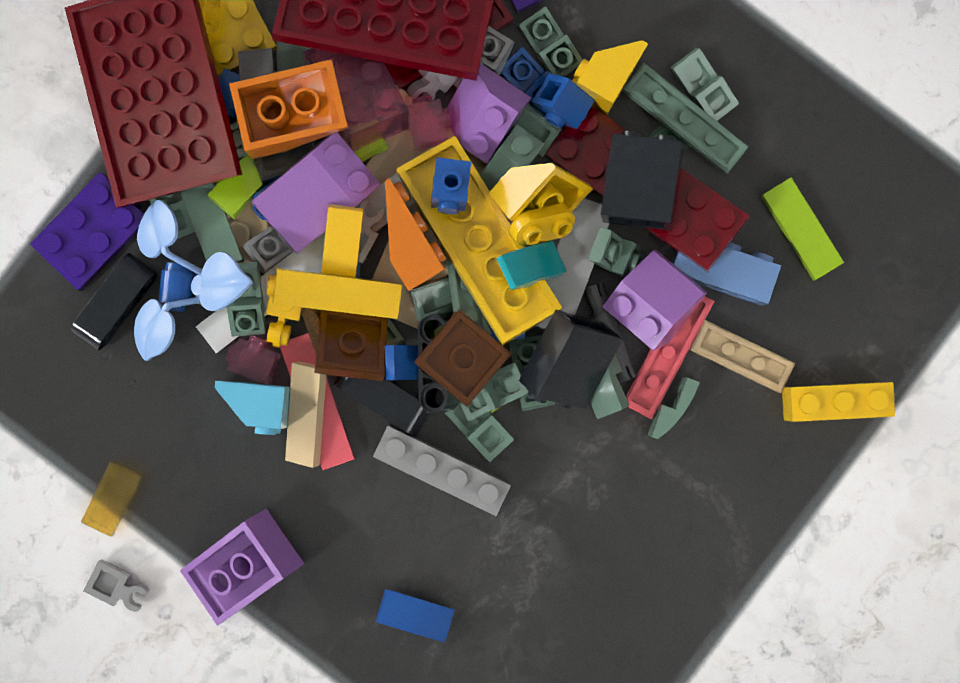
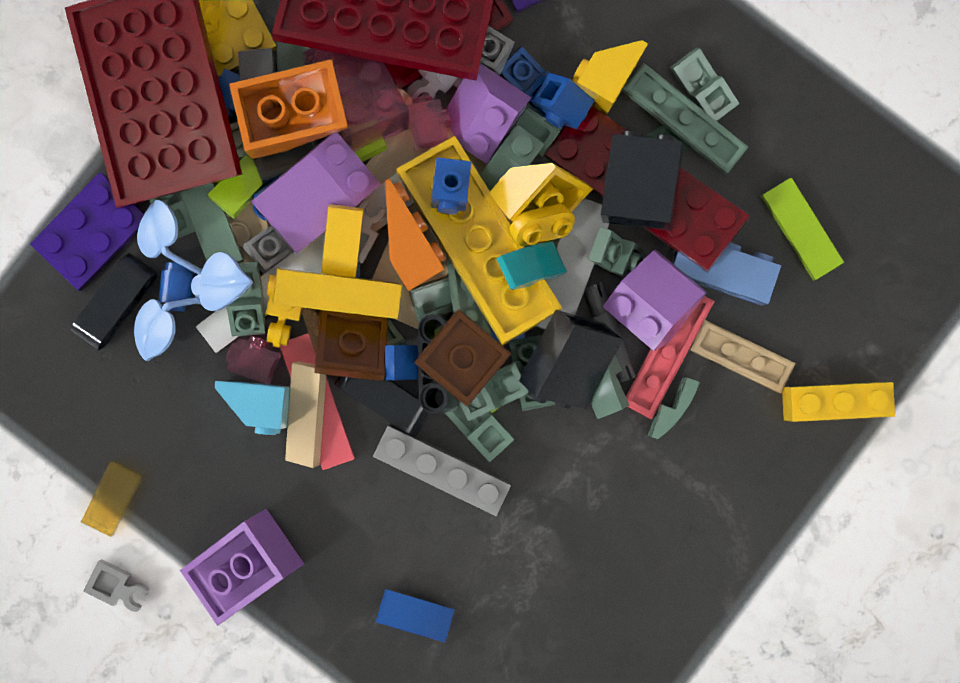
sand green slope [516,6,583,77] -> none

